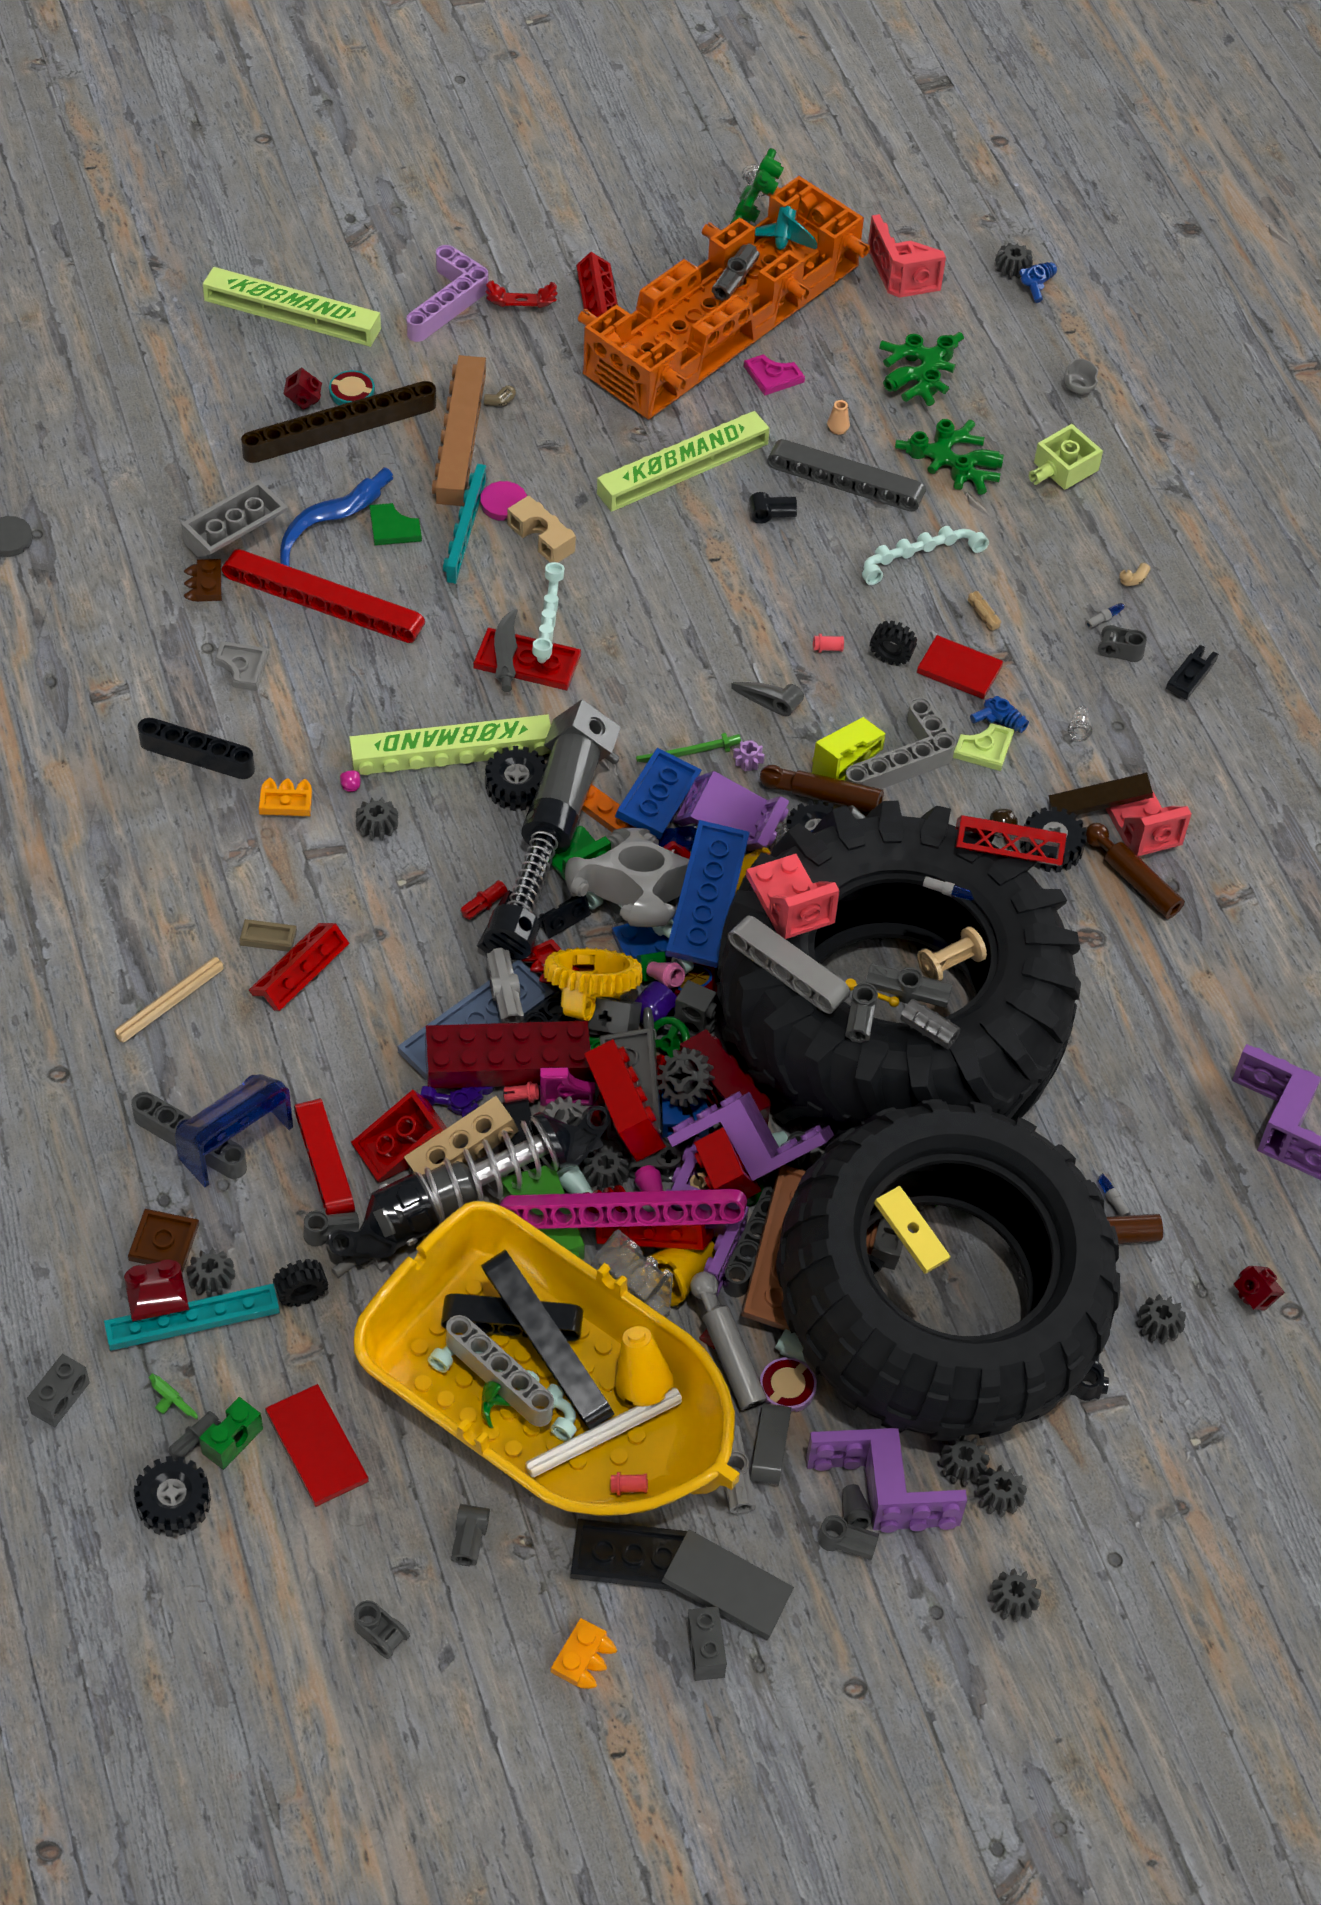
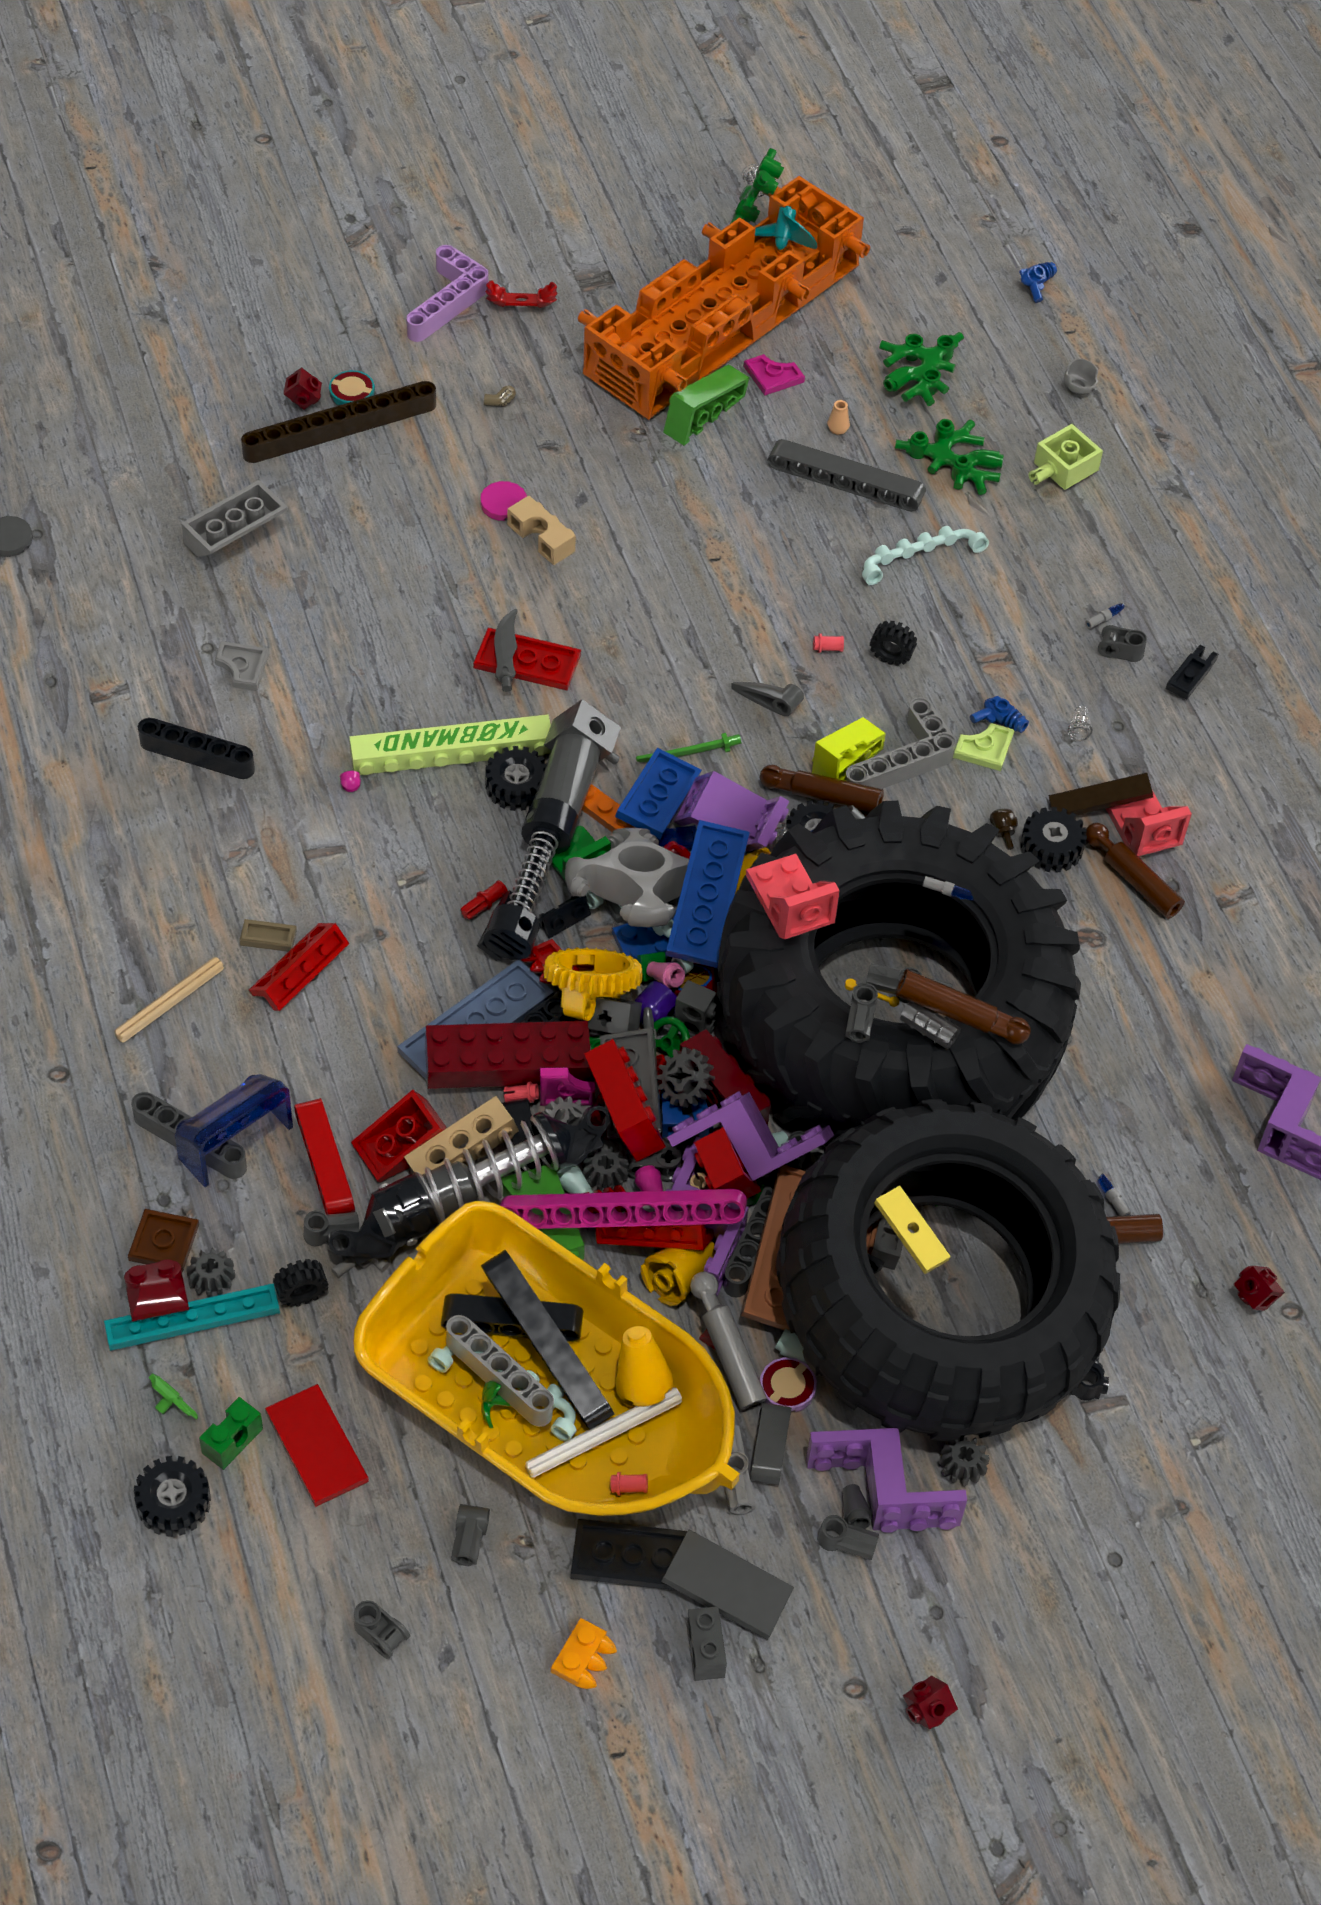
dark grey brick [27,1353,90,1428] -> none
dark grey axle [168,1411,221,1461] -> none
reddish brown plate [184,559,222,602] -> none
yellowish green brick [203,267,381,347] -> none
red beam [221,549,425,643] -> none
light orange plate [259,778,312,816] -> none
blue animal [280,467,393,567] -> none
dark grey gear [356,797,398,841] -> none
green tile [369,503,422,546] -> none
dark purple piece [420,1086,494,1118] -> none
medium nougat brick [432,355,486,506] -> none
teal plate [443,464,486,584] -> none
light grey piece [487,948,524,1023] -> none
light aqua bar [532,562,565,663] -> none
red fence [576,252,618,317] -> none
clear wedge [591,1229,673,1318] -> none
yellowish green brick [597,411,770,512] -> none
dark grey piece [712,243,760,301] -> none
light grey beam [728,915,850,1014] -> none
lavender gear [733,740,764,771] -> none
black piece [749,492,797,524] -> none
coral bracket [868,214,946,298] -> none
red tile [917,635,1003,699] -> none
tan hose [917,927,987,981] -> none
red fence [955,815,1067,866] -> none
tan axle [968,591,1001,631] -> none
dark grey gear [976,1465,1027,1517] -> none
dark grey gear [989,1568,1041,1622] -> none
dark grey gear [995,242,1033,279] -> none
tan arm [1119,563,1151,586] -> none
dark grey gear [1137,1294,1186,1344] -> none
none -> bright green wedge [663,364,750,446]
none -> reddish brown piece [896,969,1031,1044]
none -> dark red brick [903,1675,958,1729]

